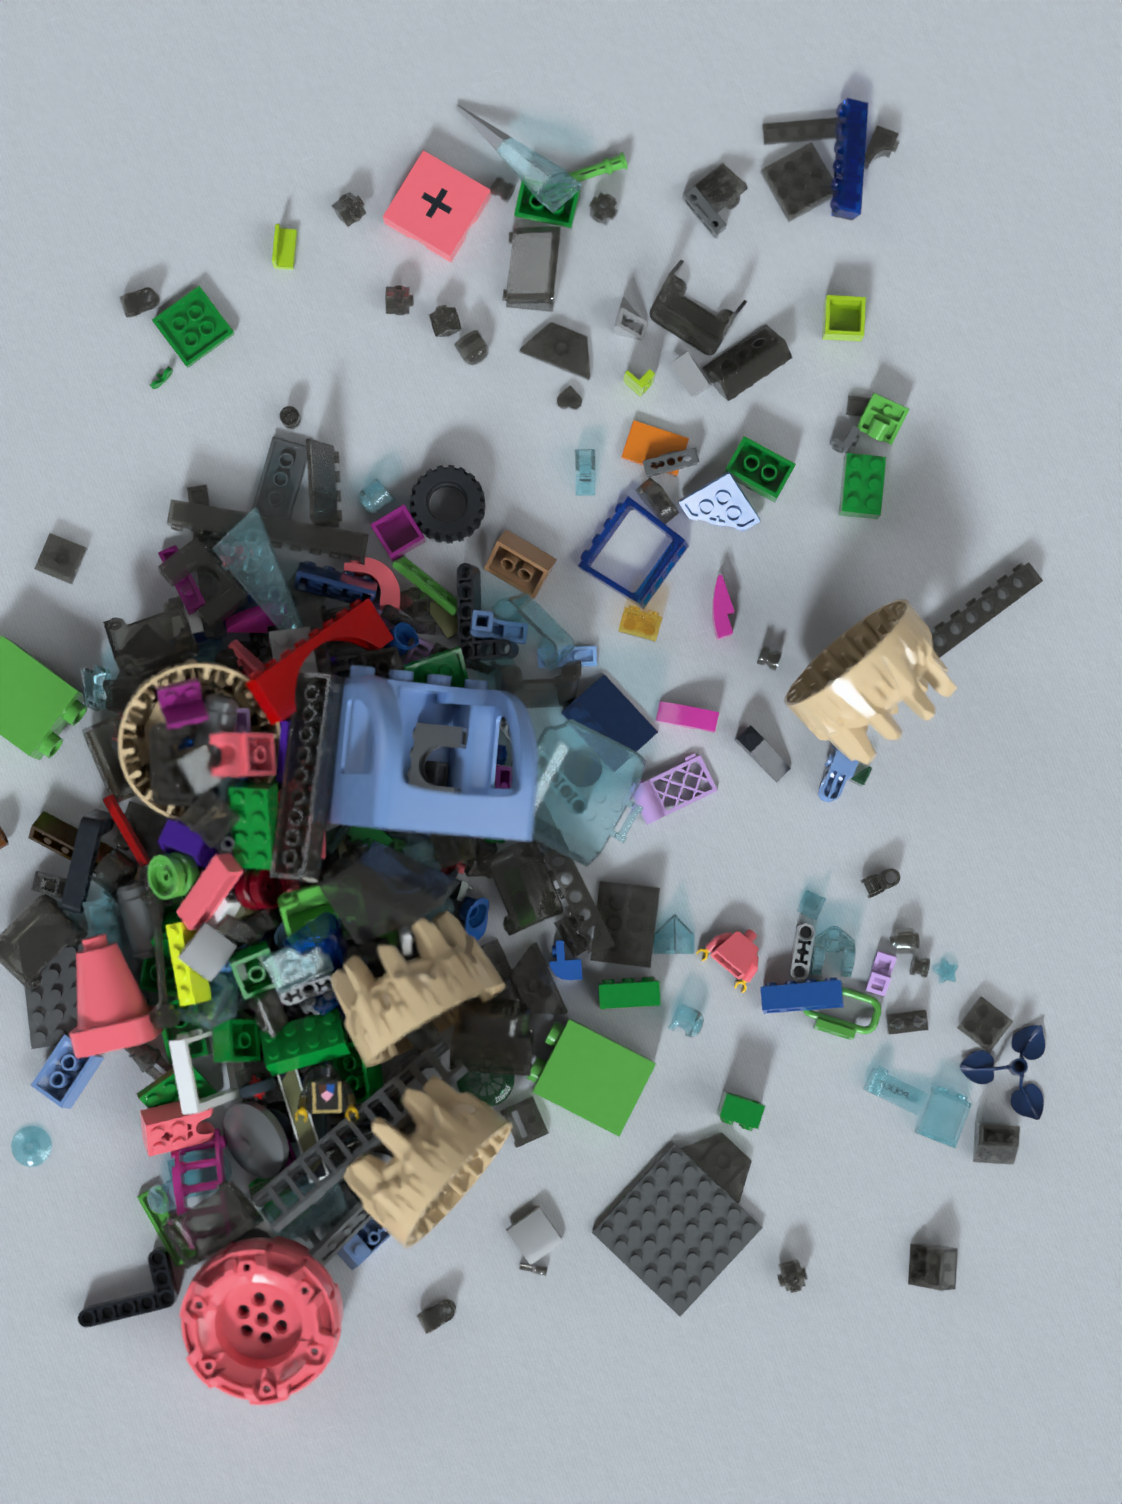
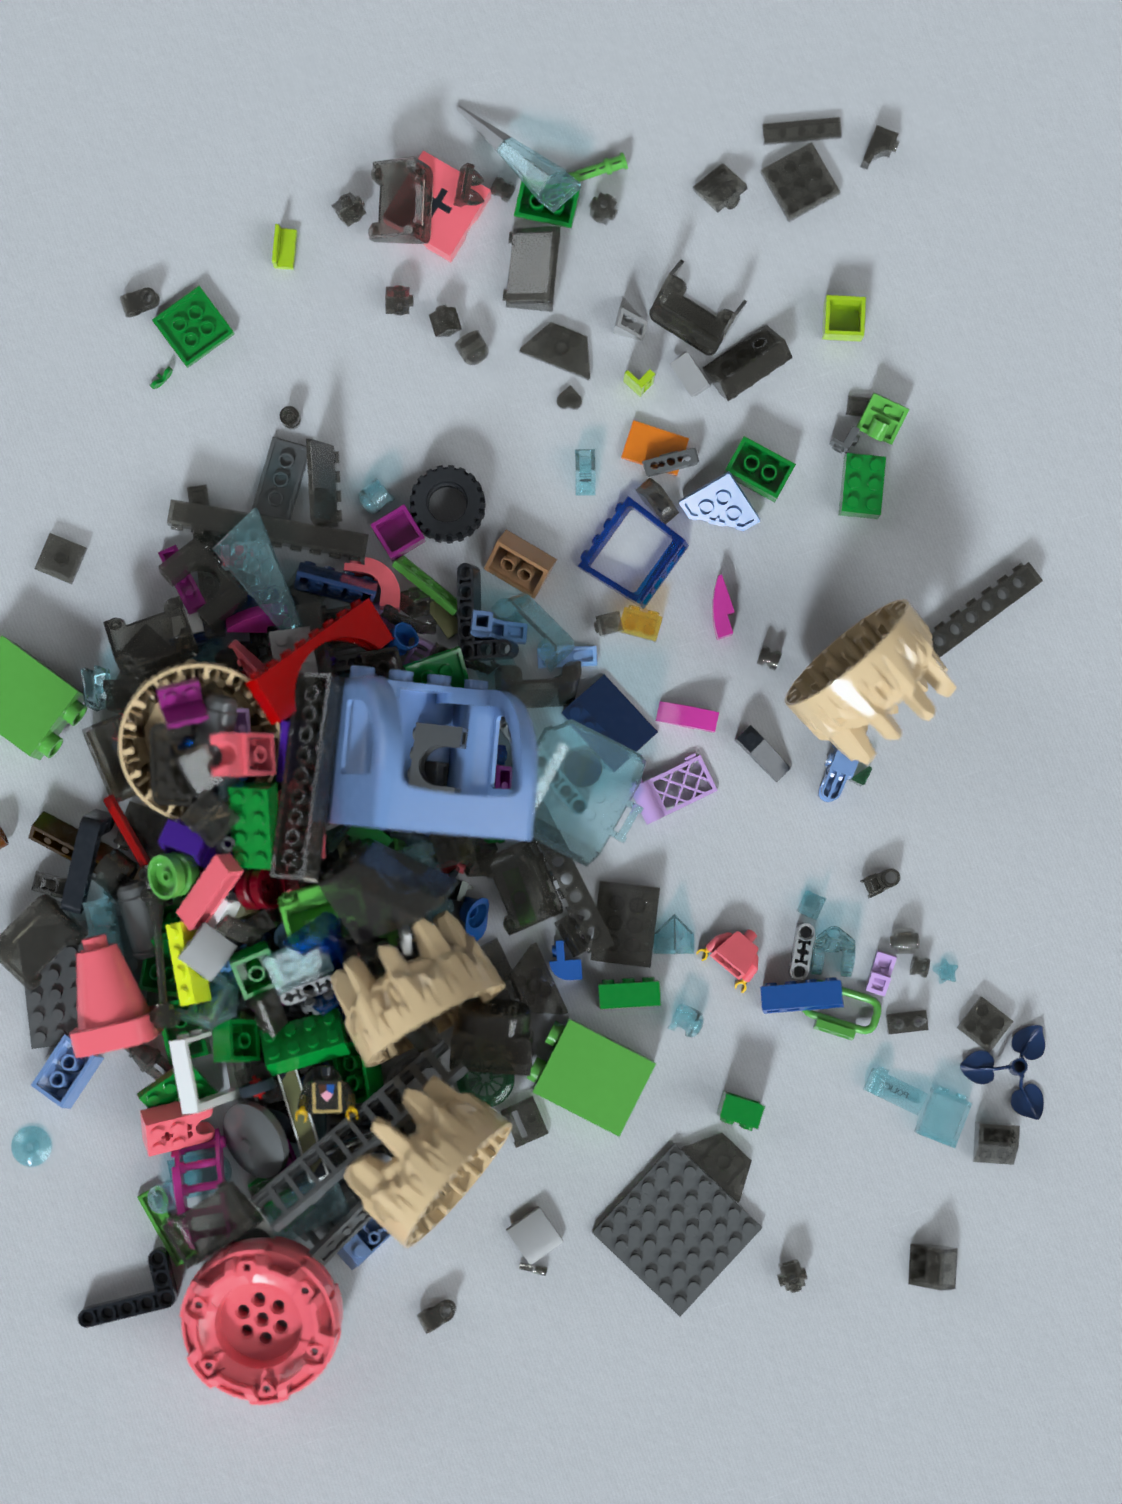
dark grey piece [682,186,727,238] -> none
clear blue brick [830,98,868,221] -> none
none -> clear smoke windscreen [368,156,433,244]
none -> clear smoke tile [454,163,484,207]
none -> clear smoke bracket [594,611,624,637]

